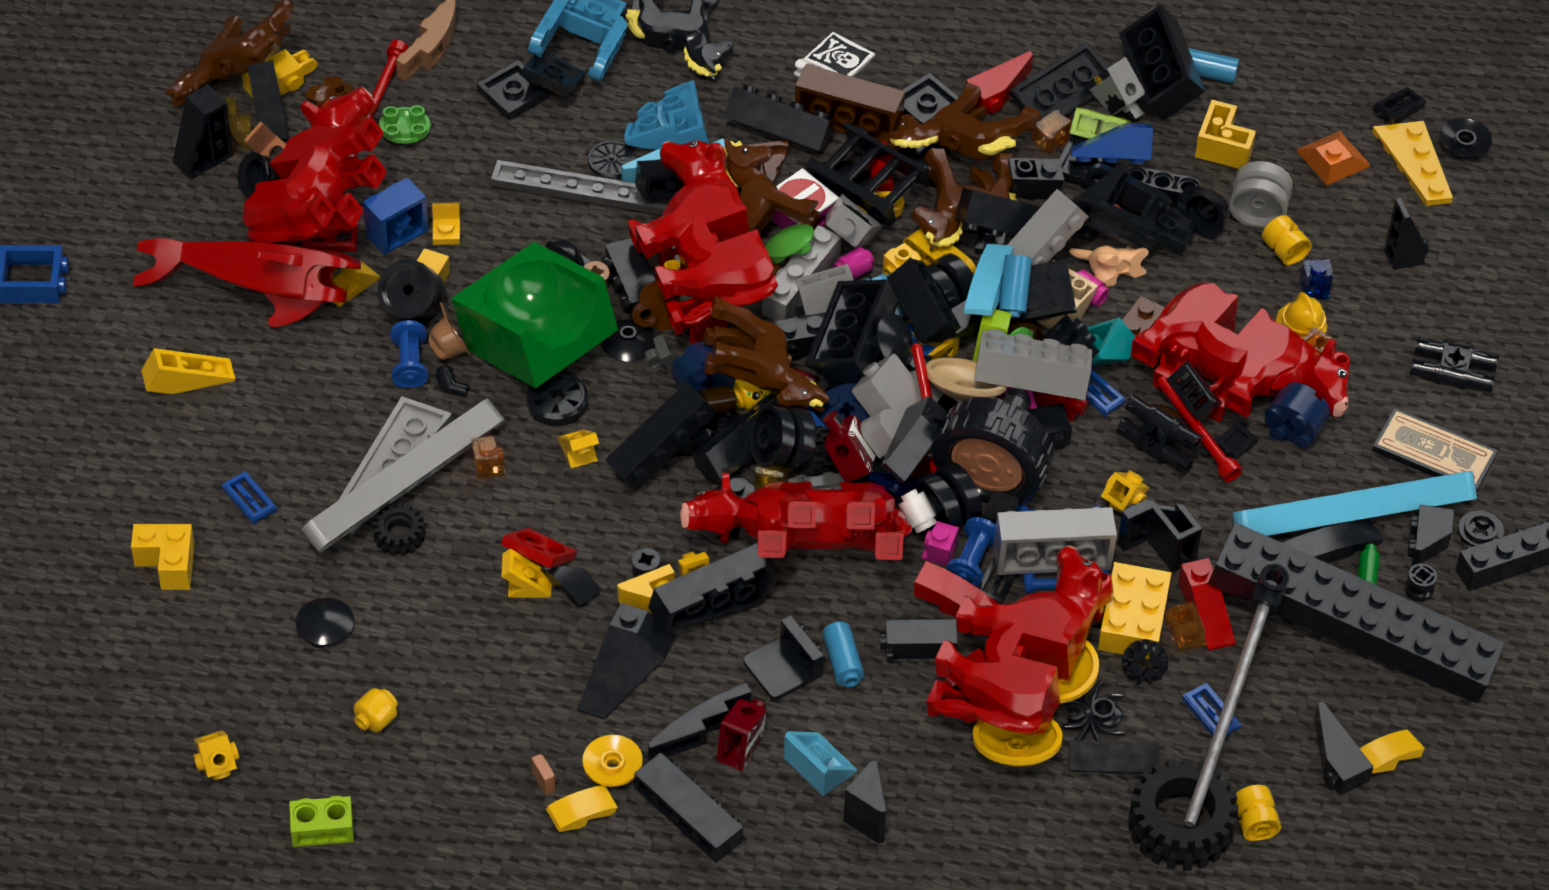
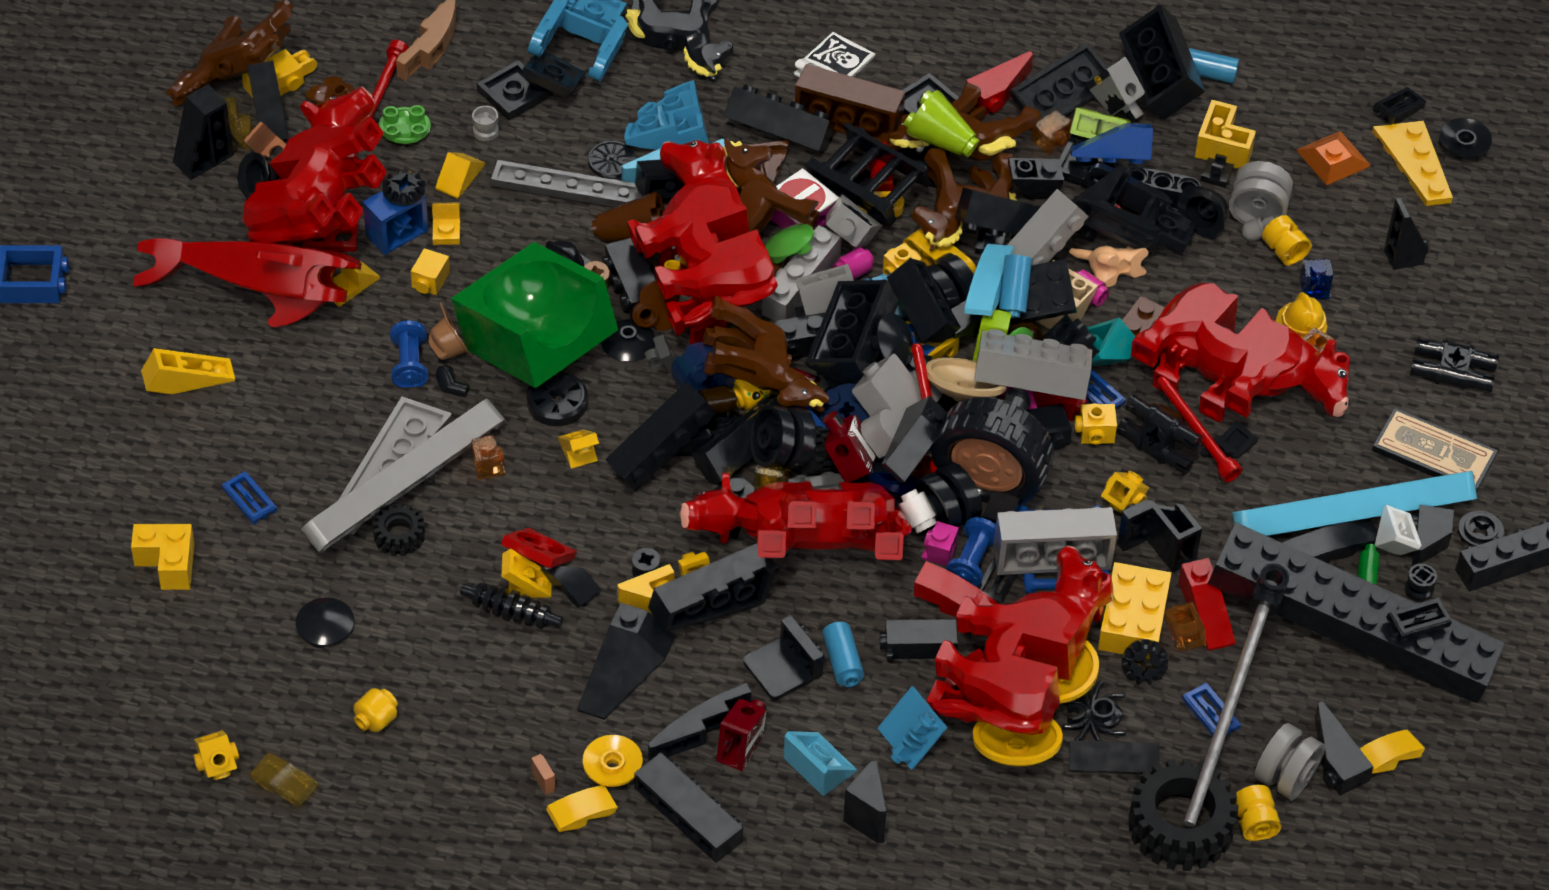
lime brick [289,796,354,847] -> none
black wheel [378,259,446,324] -> none
black slope [1167,361,1222,421] -> none
dark blue brick [1265,382,1330,449] -> none
none -> clear yellow slope [249,753,319,808]
none -> black gear [382,170,426,205]
none -> yellow slope [435,152,486,199]
none -> black piece [460,583,563,628]
none -> light grey wheel [472,106,499,141]
none -> reddish brown cone [592,192,665,242]
none -> dark azure hinge [878,686,948,770]
none -> lime cone [903,90,980,157]
none -> yellow brick [1075,403,1117,445]
none -> black tile [1200,154,1234,188]
none -> light grey cylinder [1242,215,1276,242]
none -> light grey wheel [1254,723,1326,801]
none -> white slope [1375,505,1421,555]
none -> black tile [1386,597,1453,641]

